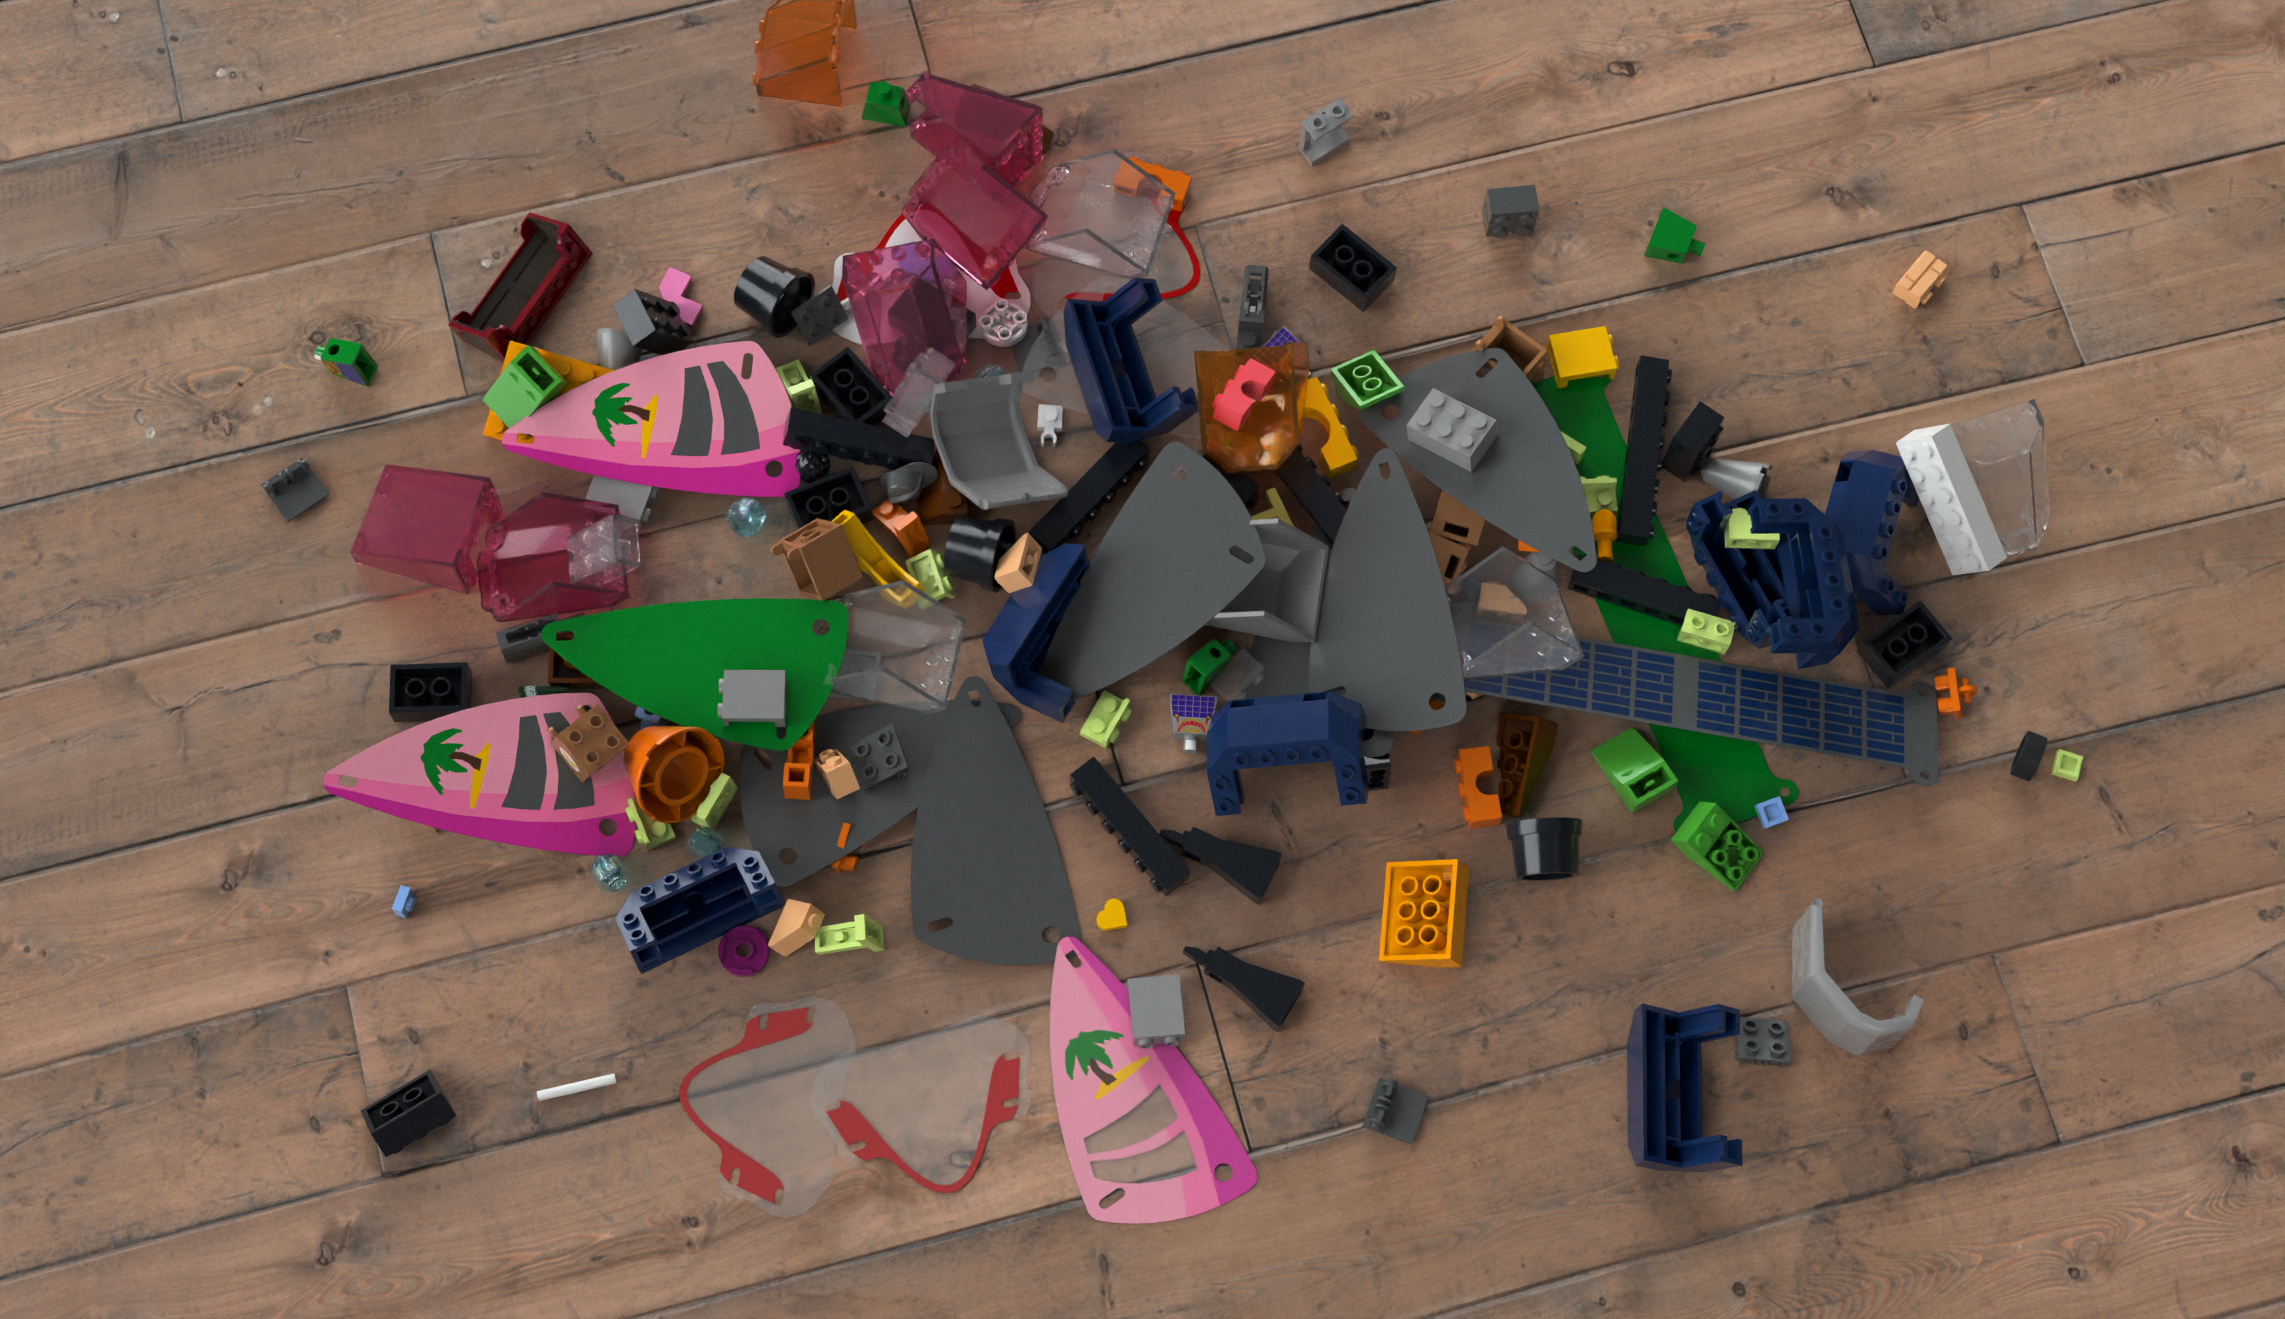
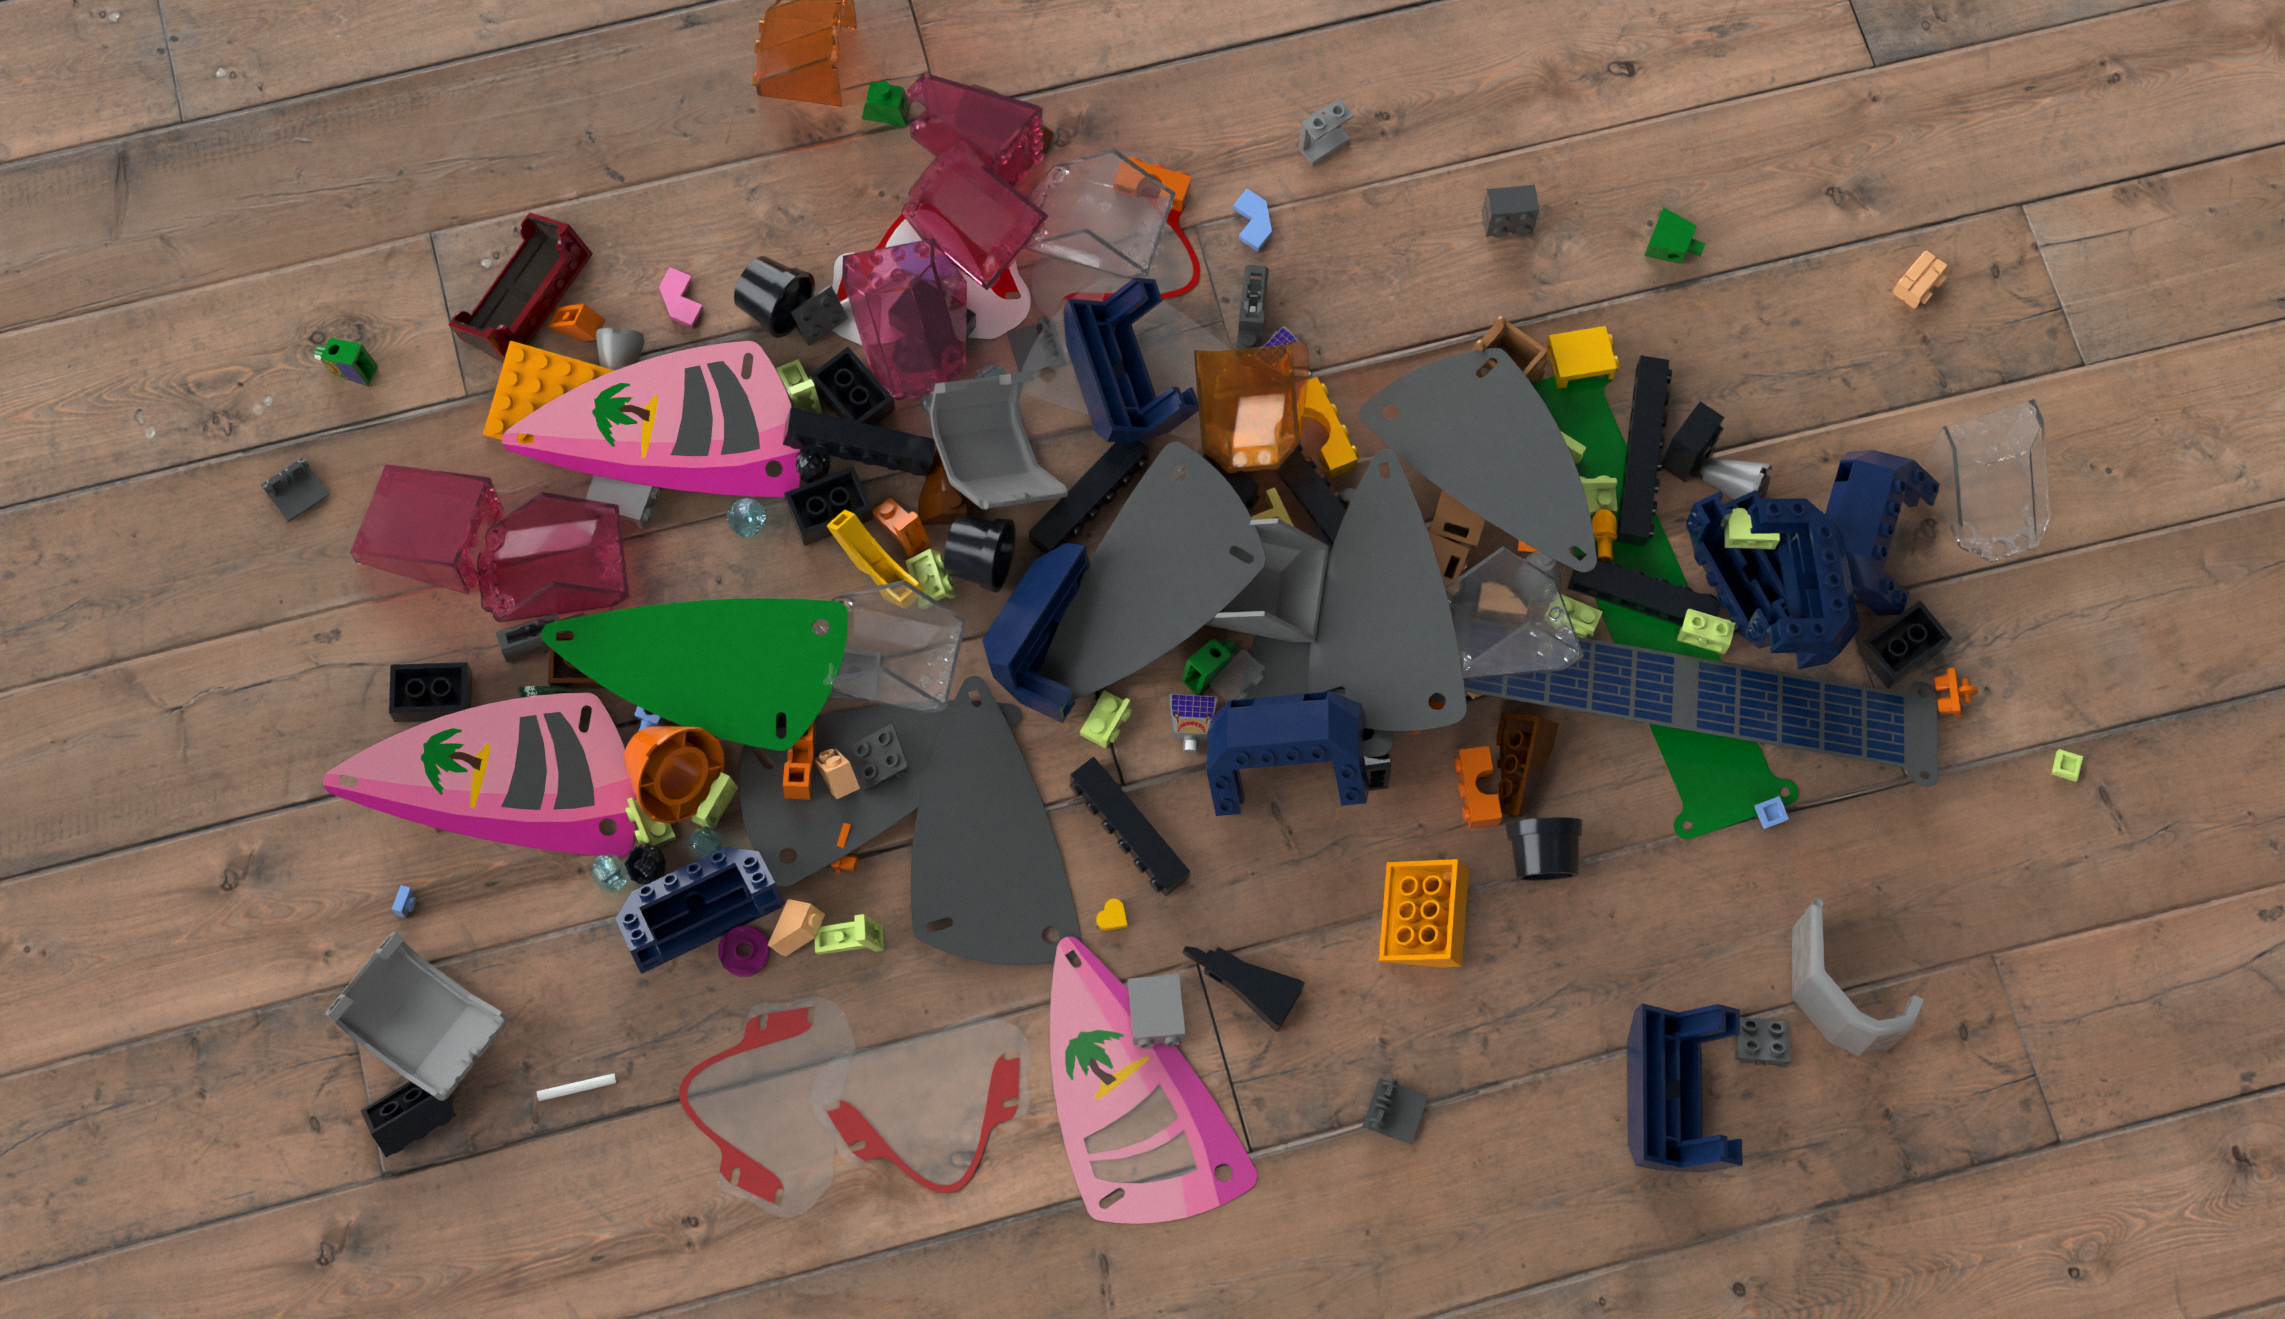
bright green slope [482,345,569,428] -> none
medium nougat container [547,704,630,783] -> none
clear brick [567,514,641,588] -> none
black brick [613,289,693,355] -> none
light grey panel [718,670,787,727] -> none
medium nougat container [771,518,863,601] -> none
dark grey piece [881,462,938,504] -> none
clear piece [882,347,956,437] -> none
white tile [979,298,1028,347] -> none
light nougat slope [994,533,1042,593] -> none
white plate [1037,404,1063,447] -> none
black piece [1159,827,1282,905] -> none
coral arch [1212,358,1276,431] -> none
black brick [1309,224,1397,312] -> none
bright green slope [1330,350,1405,410] -> none
light grey brick [1406,388,1498,472] -> none
bright green slope [1590,727,1678,814] -> none
bright green slope [1671,802,1764,891] -> none
white brick [1896,424,2007,575] -> none
black tyre [2010,731,2047,781] -> none
none -> light grey windscreen [325,932,508,1101]
none -> orange slope [548,304,606,342]
none -> black piece [624,844,666,884]
none -> light blue tile [1233,189,1272,252]
none -> yellowish green bracket [1545,593,1603,639]

